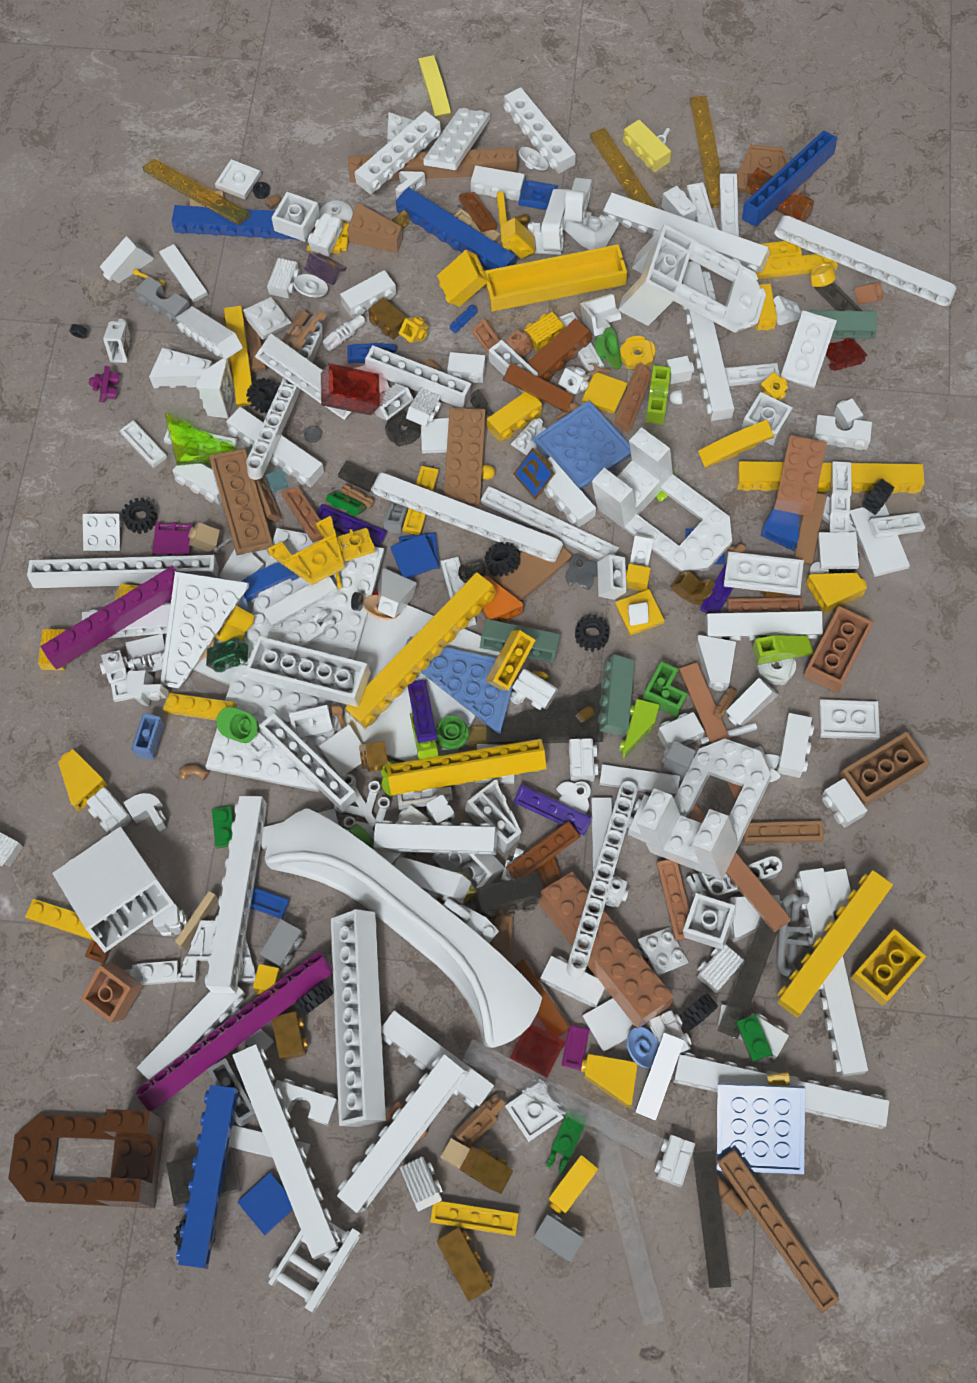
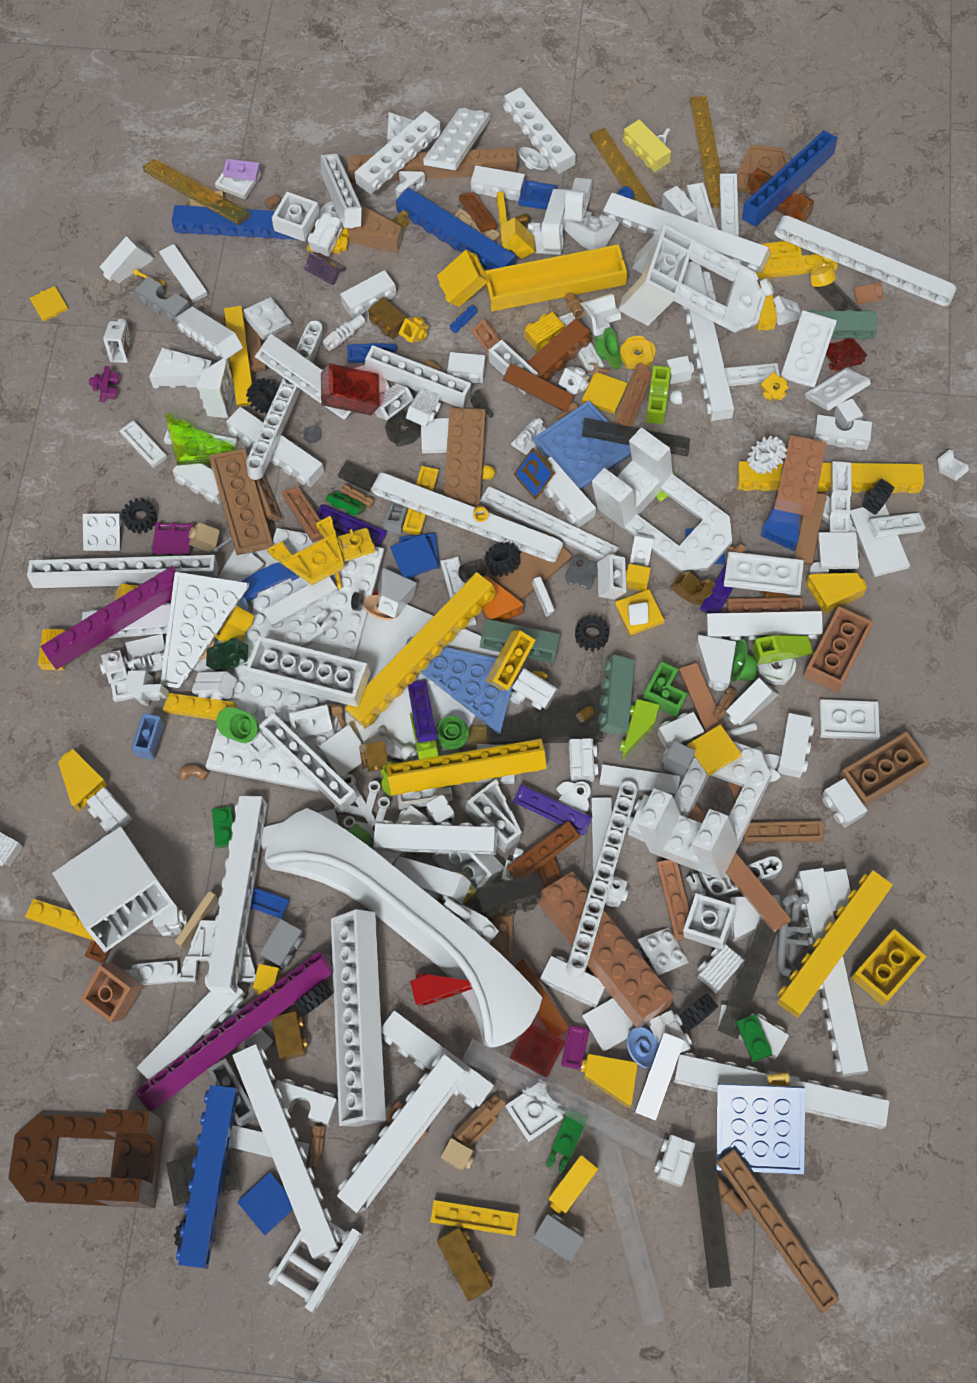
black tile [69,324,88,339] -> none
white brick [123,793,166,832] -> none
black tile [253,182,270,199] -> none
clear light blue tile [265,469,289,493] -> none
white brick [267,258,301,299] -> none
medium nougat wing [282,310,326,352] -> none
white dish [294,274,328,297] -> none
white brick [400,1157,443,1212] -> none
light yellow slope [418,55,451,118] -> none
pearl gold brick [459,1147,513,1194] -> none
yellow brick [487,392,542,442] -> none
nougat brick [504,329,534,358] -> none
yellow slope [698,420,774,468] -> none
white brick [741,392,793,446] -> none
none -> yellow piece [29,286,68,321]
none -> white brick [192,671,237,700]
none -> lavender plate [223,159,260,181]
none -> medium nougat axle [308,1125,325,1169]
none -> white brick [321,154,362,228]
none -> white hinge [378,727,417,762]
none -> red slope [410,973,472,1007]
none -> yellow hinge [473,506,488,522]
none -> white tile [532,577,554,617]
none -> medium nougat pin [565,292,584,319]
none -> clear smoke tile [581,418,690,456]
none -> blue tile [617,186,634,200]
none -> yellow tile [687,724,742,776]
none -> bright green piece [731,639,757,682]
none -> white gear [747,436,787,474]
none -> white tile [760,278,774,297]
none -> white tile [805,367,871,411]
none -> white bracket [938,449,969,481]

